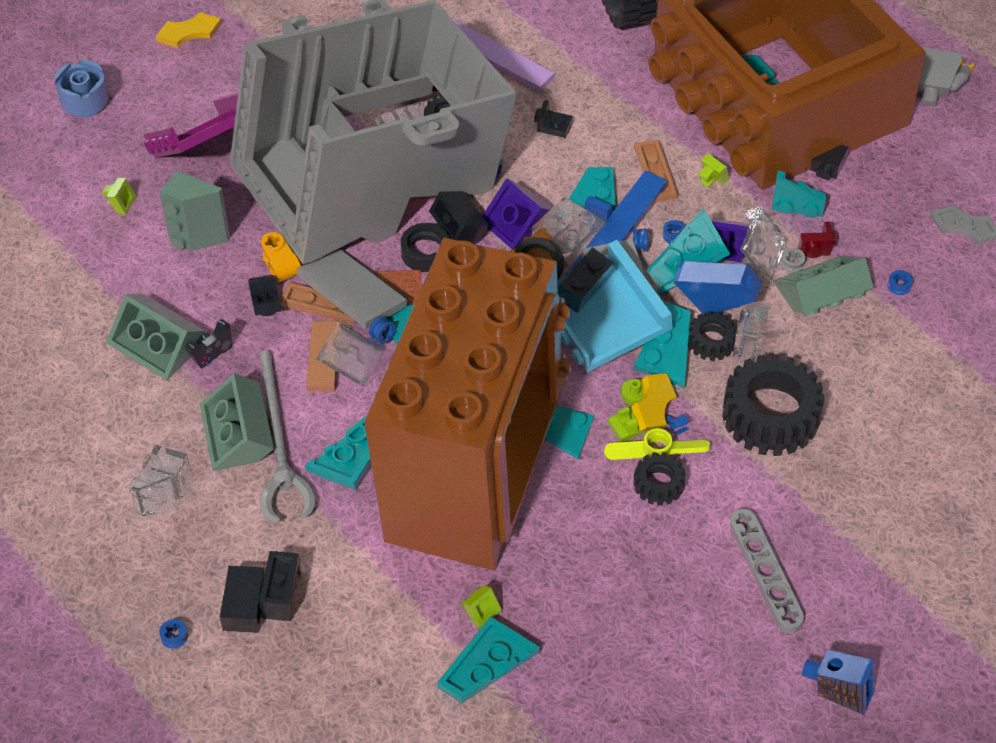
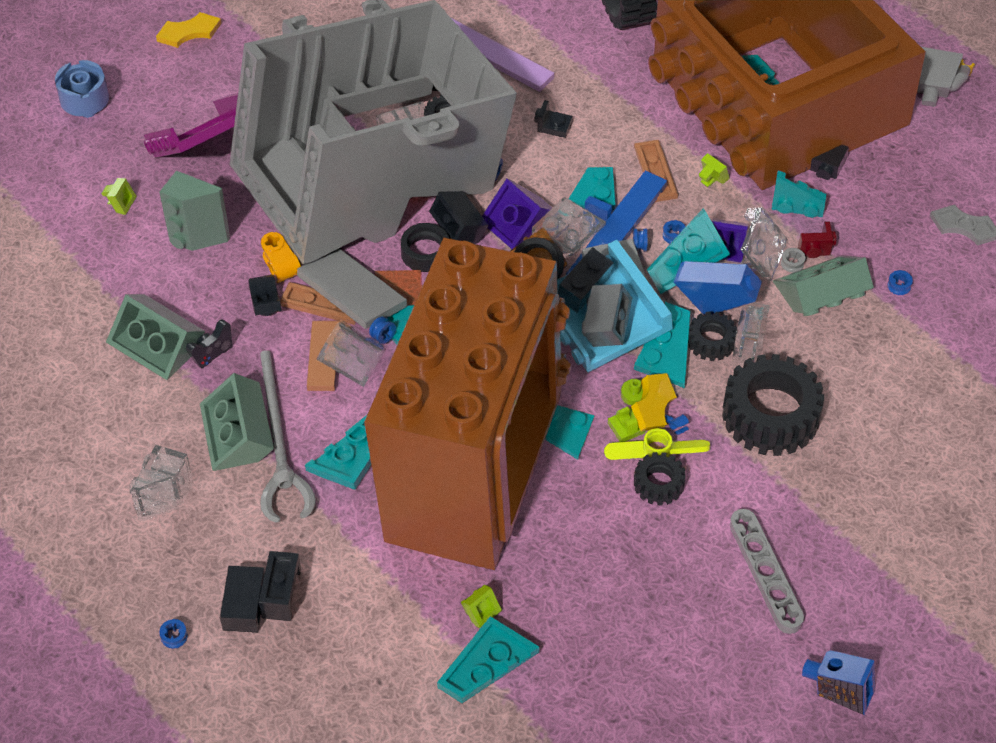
none -> dark grey brick [582,284,632,347]

